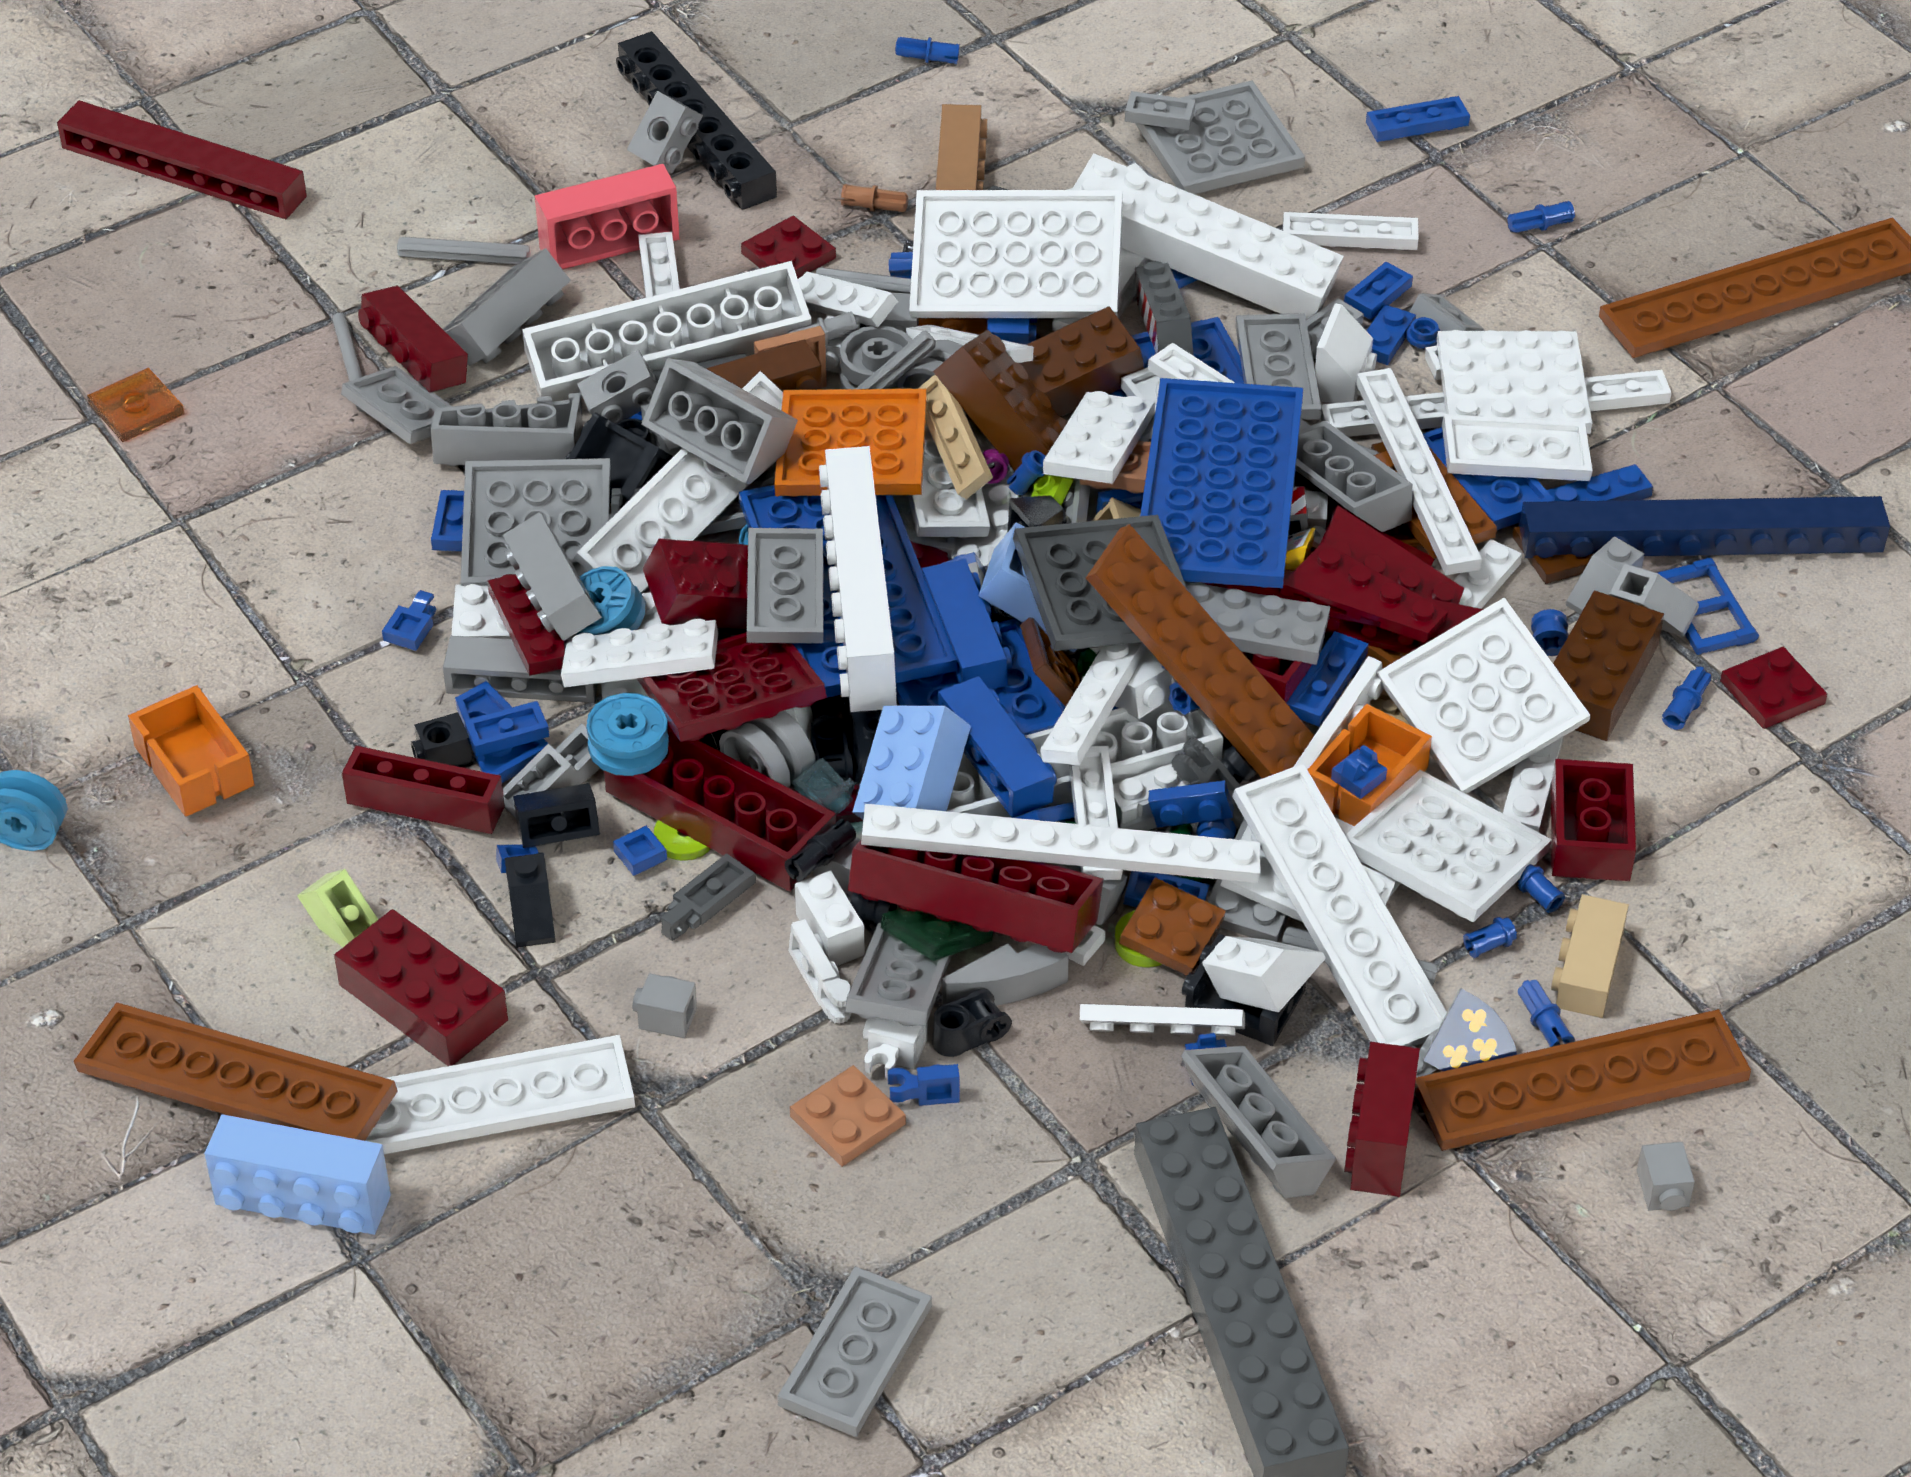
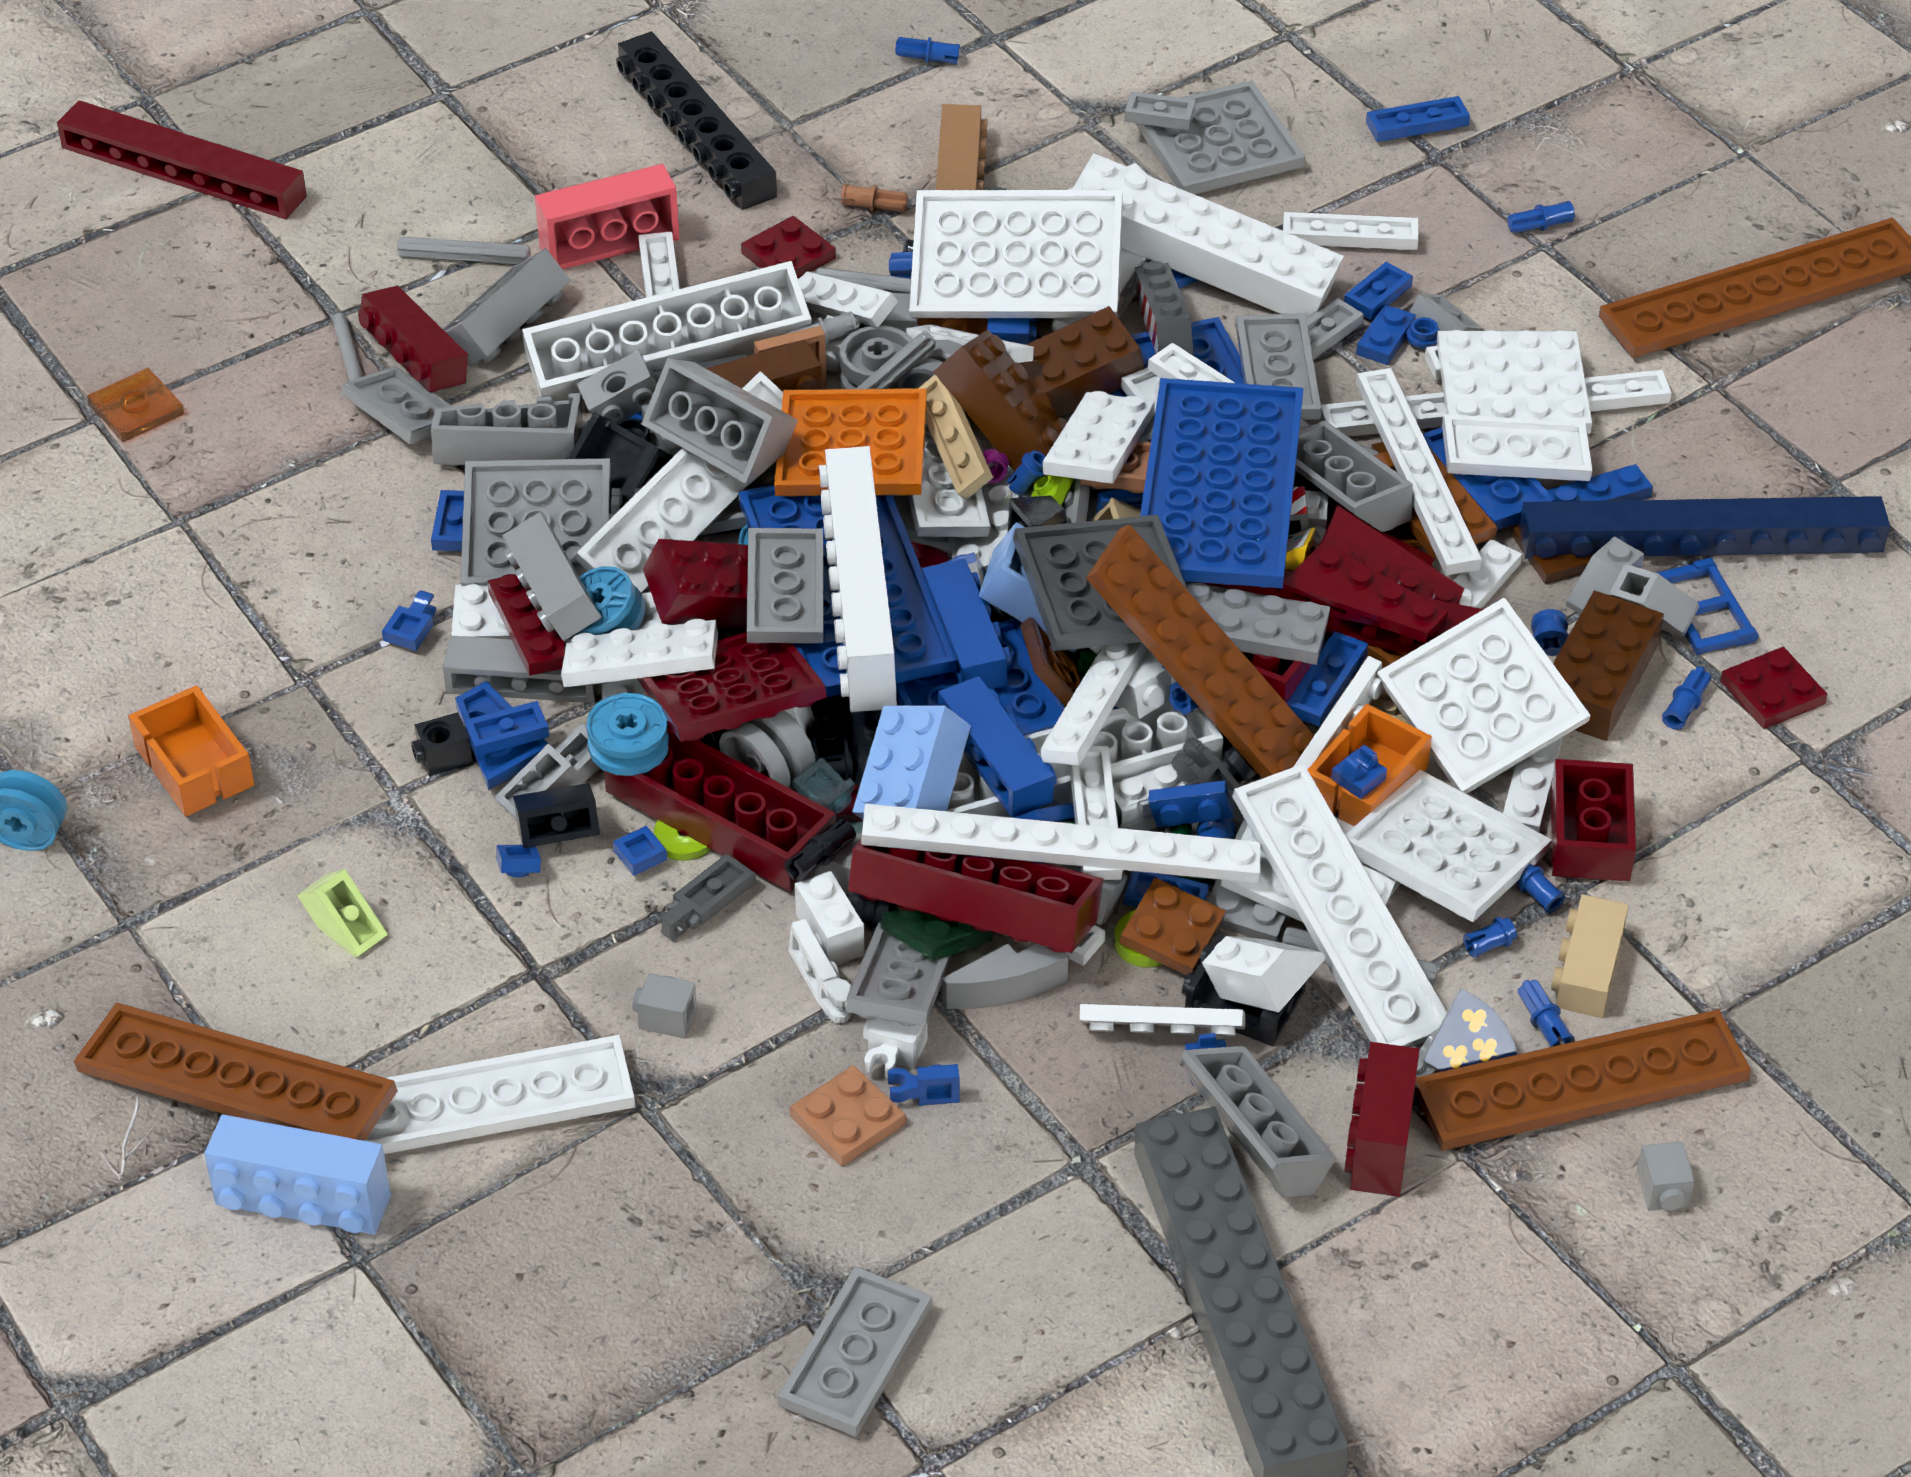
dark red brick [334,909,508,1066] -> none
dark red brick [342,745,505,834] -> none
black slope [505,853,556,948] -> none
light grey brick [627,91,703,174] -> none
black piece [932,989,1012,1057] -> none
white slope [1315,303,1377,404] -> none

